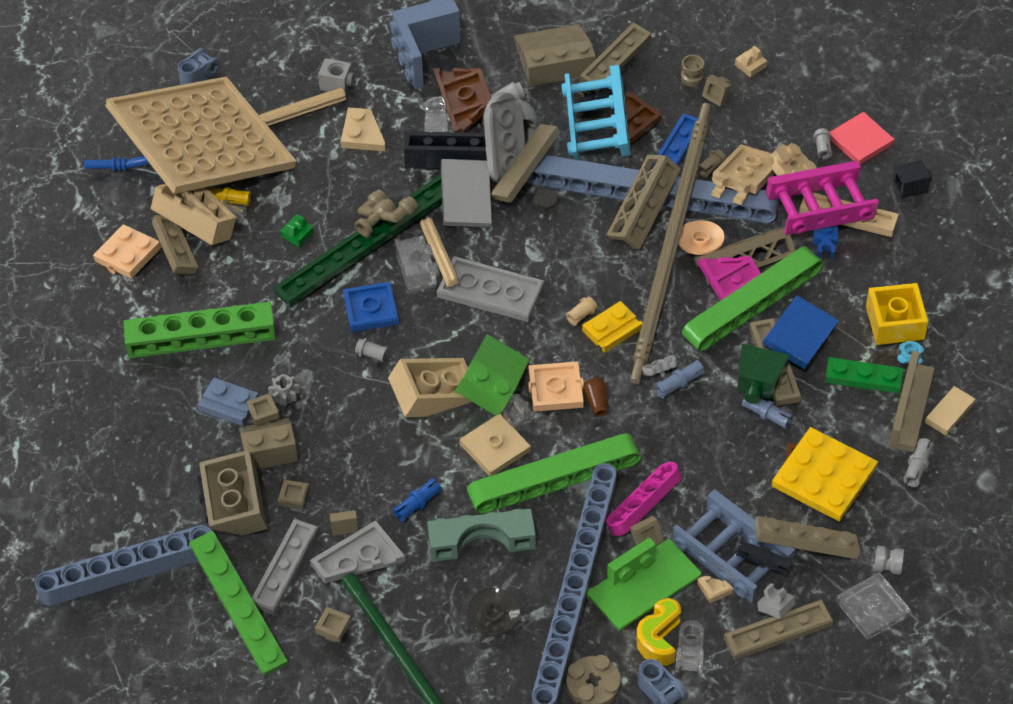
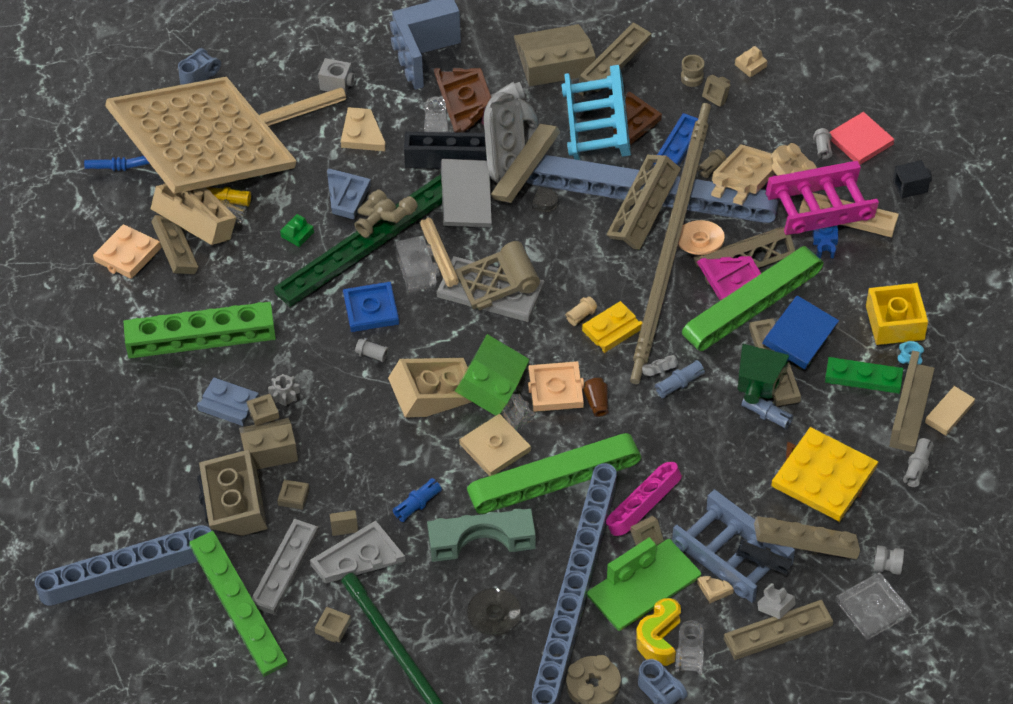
none -> sand blue wing [327,168,371,219]
none -> dark tan piece [455,241,540,310]

